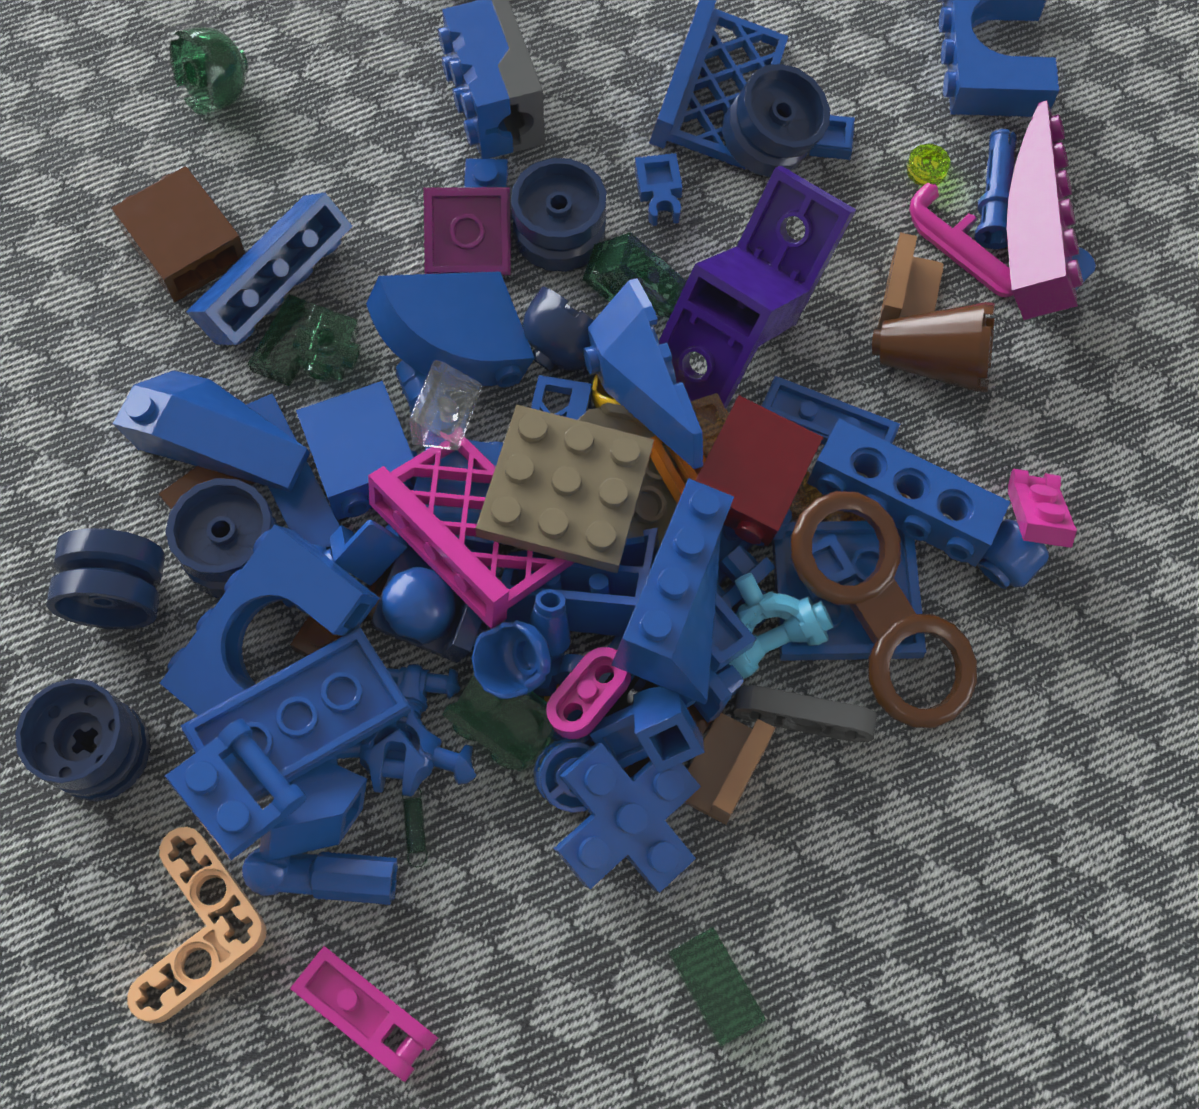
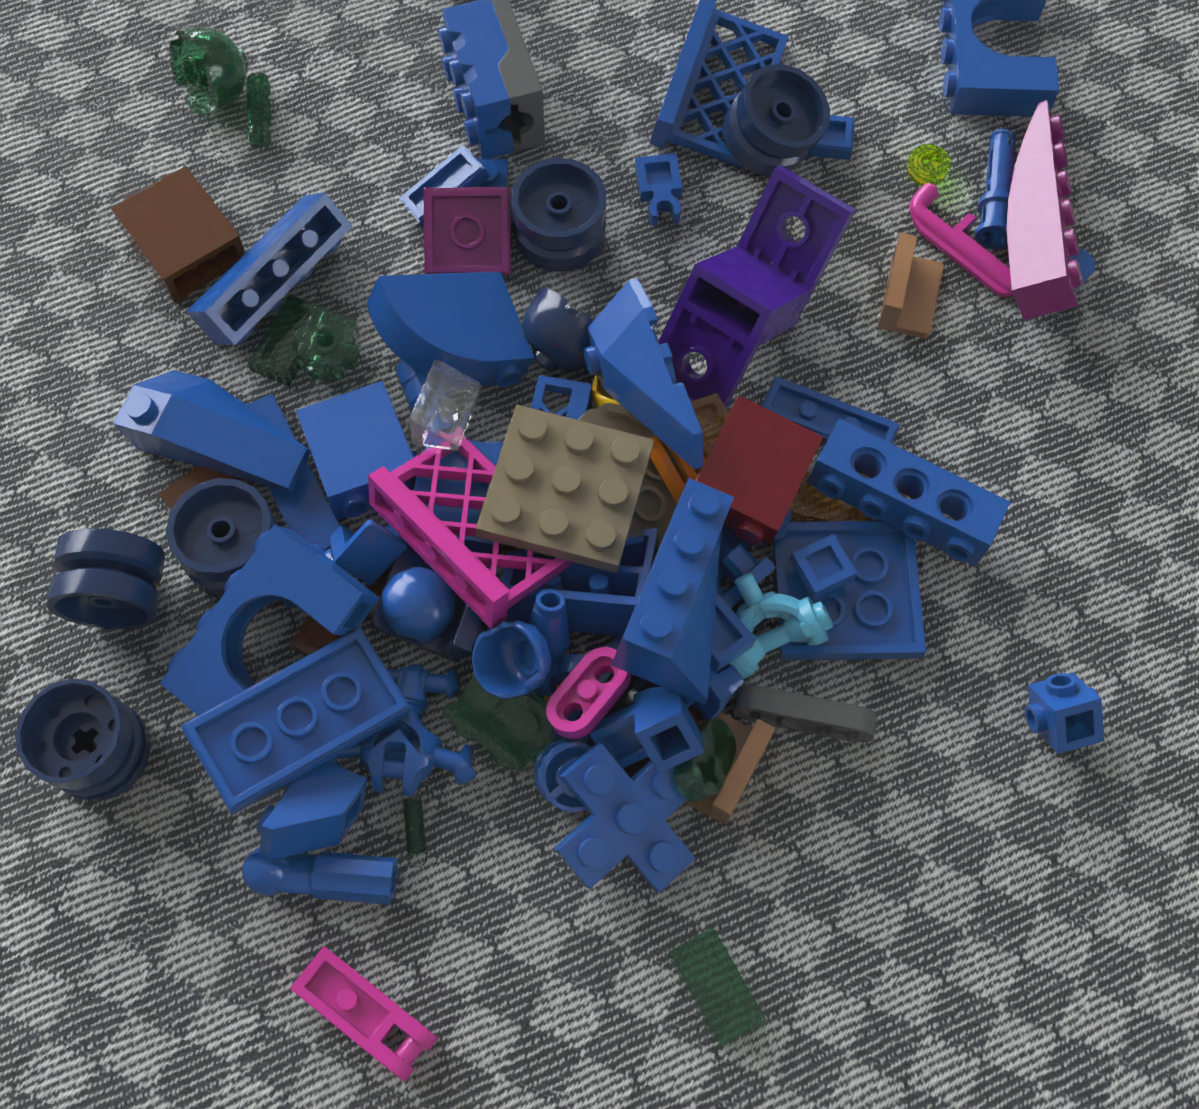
light nougat beam [127,827,266,1023] -> none
blue plate [165,719,307,861] -> none
slope [582,232,687,318] -> none
reddish brown bar [791,491,977,728] -> none
reddish brown cone [872,302,995,392] -> none
blue head [977,519,1049,589] -> none
dark pink plate [1008,469,1077,548] -> none
none -> clear green axle [246,72,271,148]
none -> tile [399,144,491,229]
none -> clear green beam [674,718,737,802]
none -> blue brick [1025,672,1104,754]

